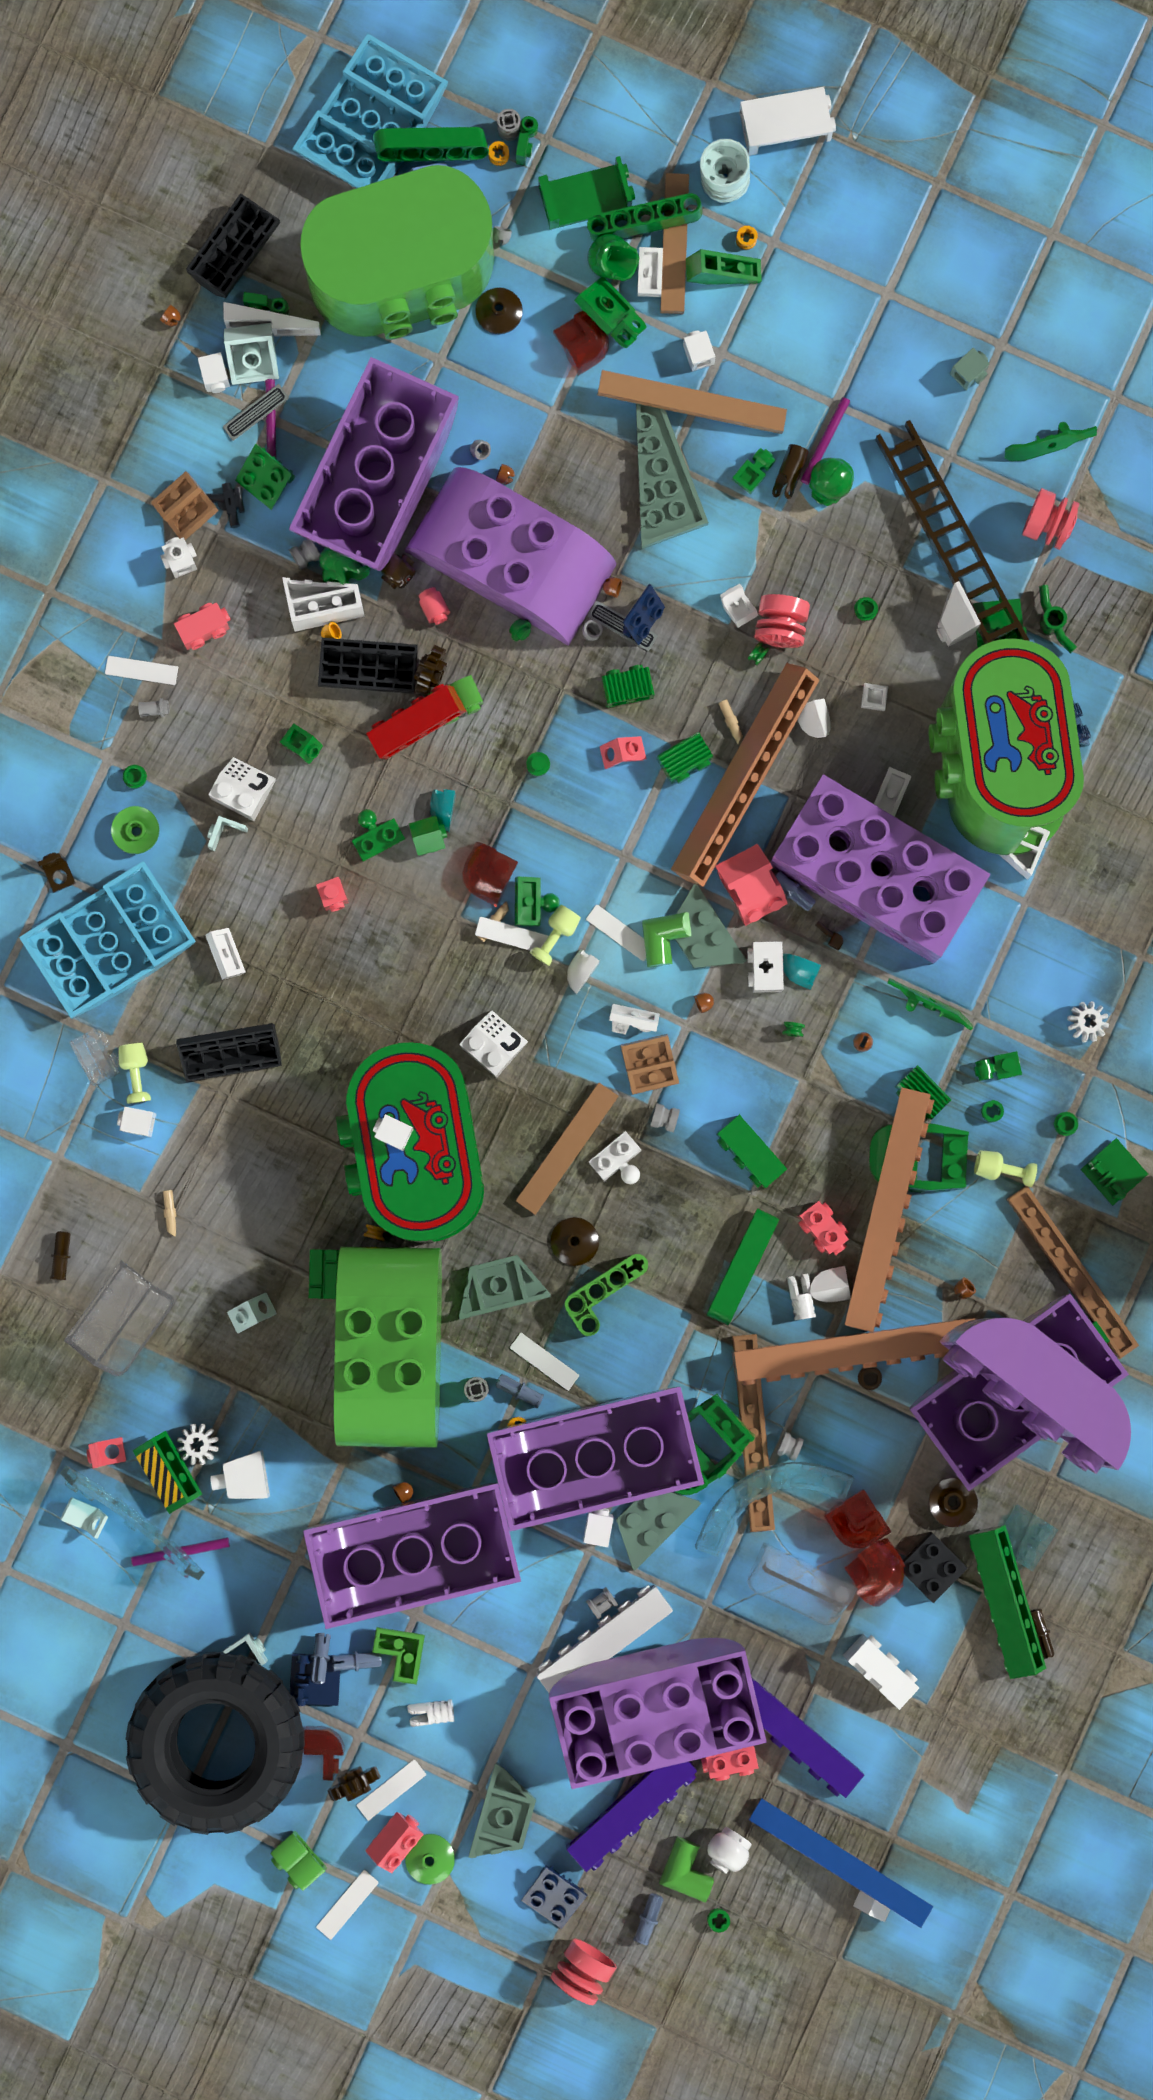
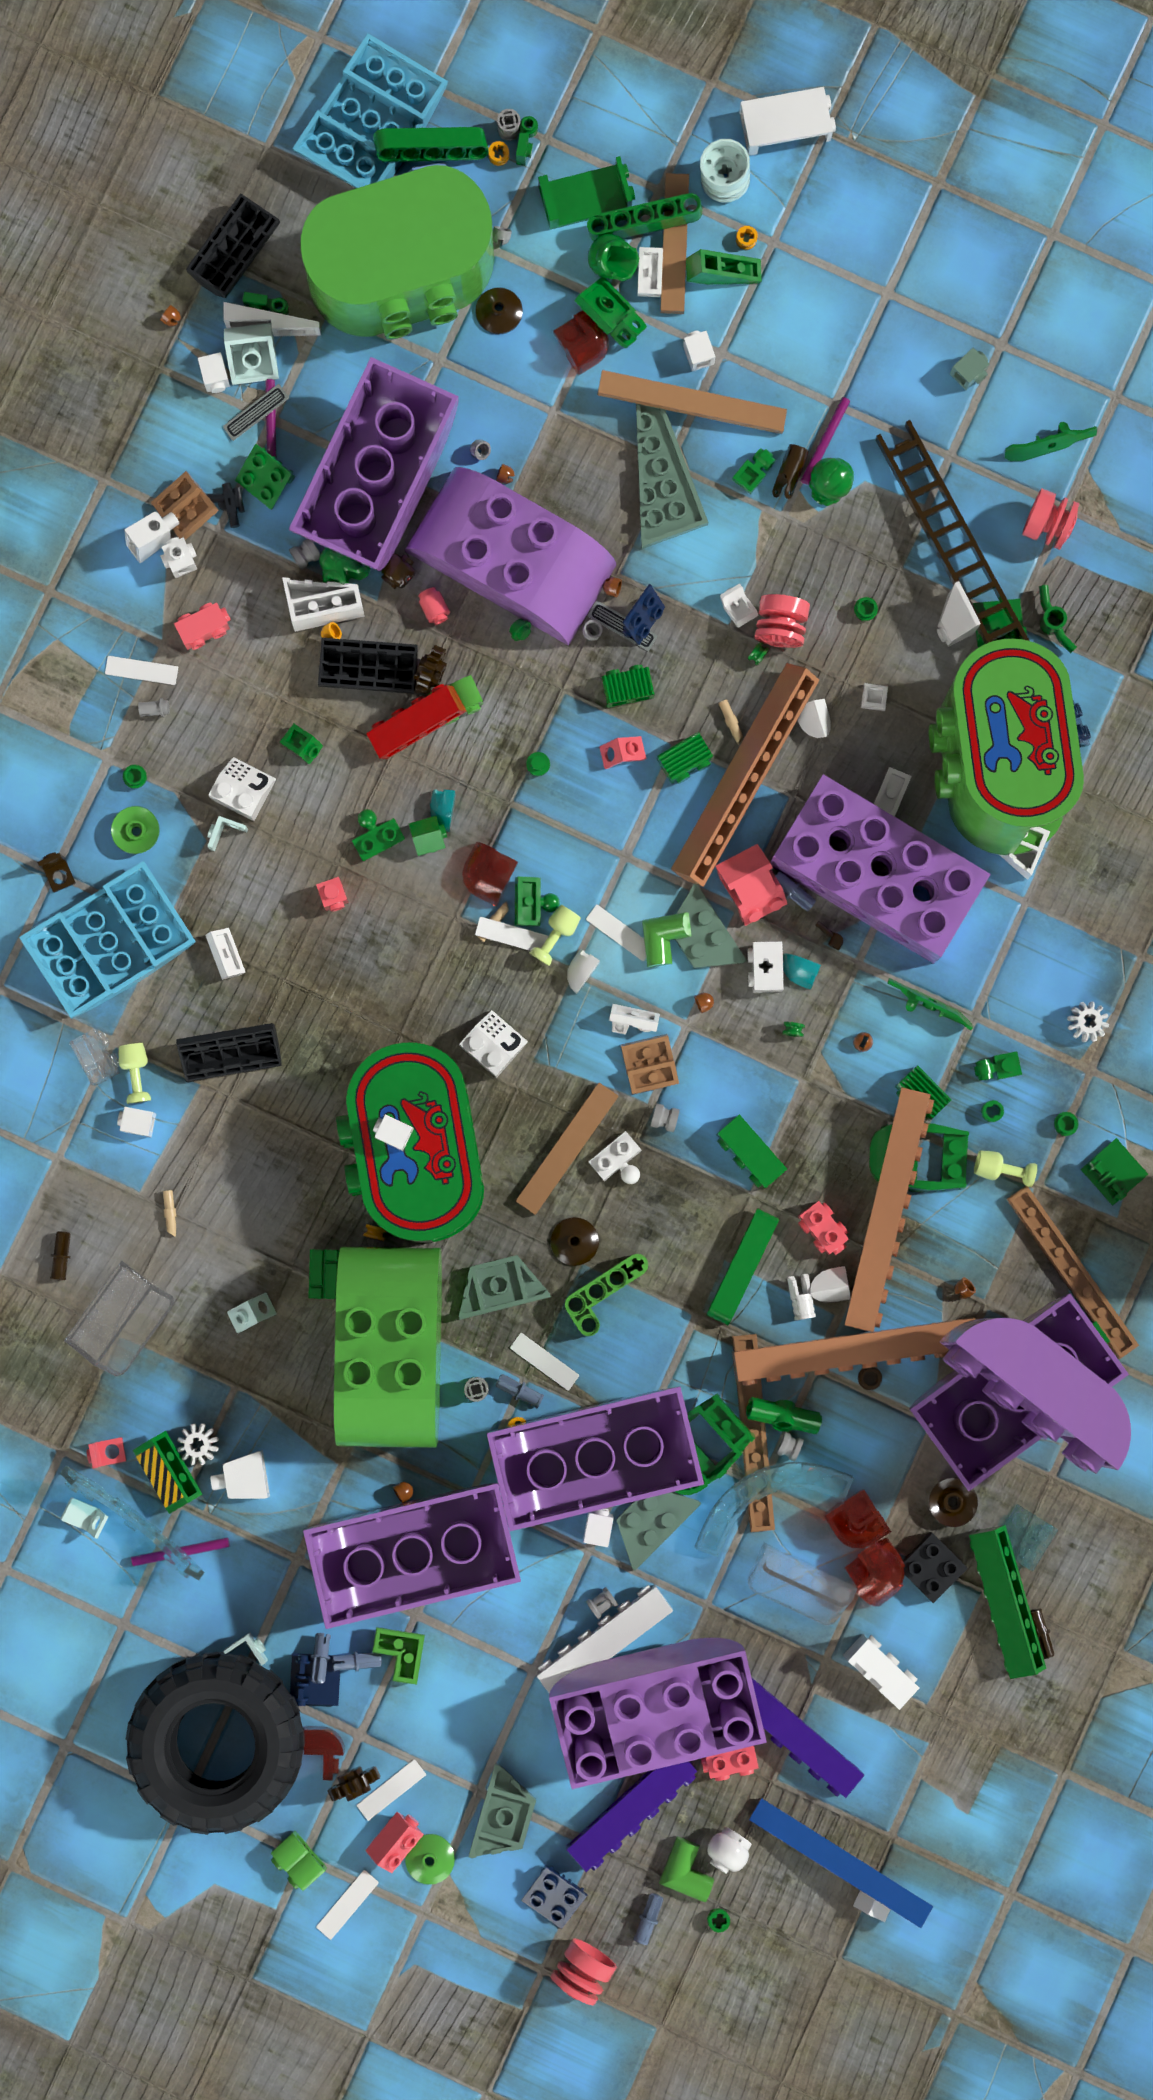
white hinge [407,1699,454,1727] -> none
none -> white torso [124,512,179,563]
none -> green piece [746,1397,822,1434]

